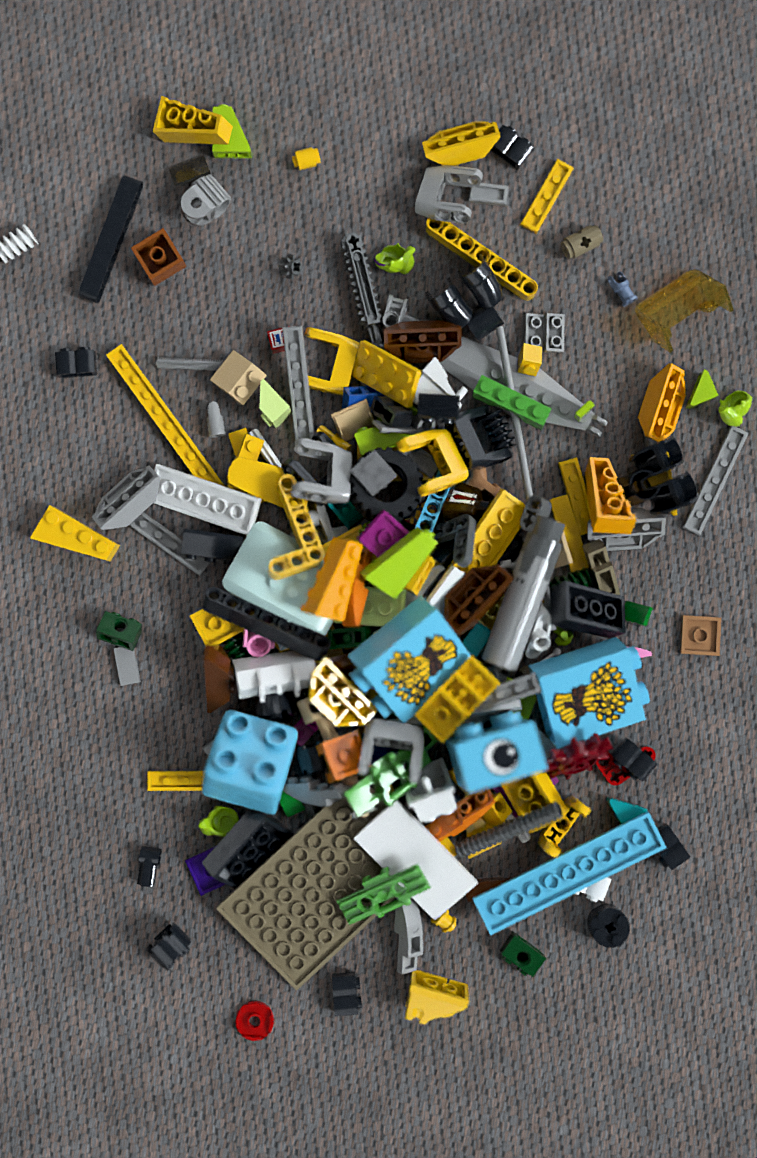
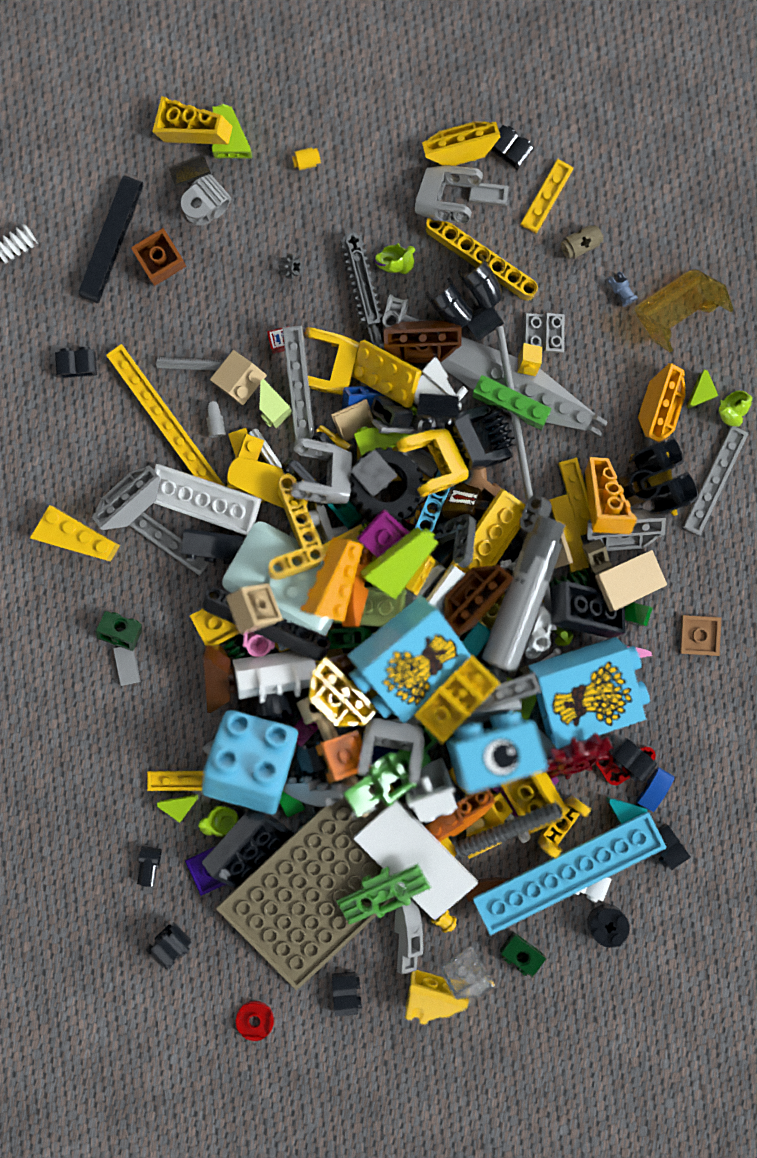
lime tile [574,400,595,422] -> none
none -> lime slope [157,794,199,823]
none -> tan slope [226,583,283,634]
none -> clear slope [439,946,496,999]
none -> tan tile [595,550,667,612]
none -> blue slope [637,767,675,812]

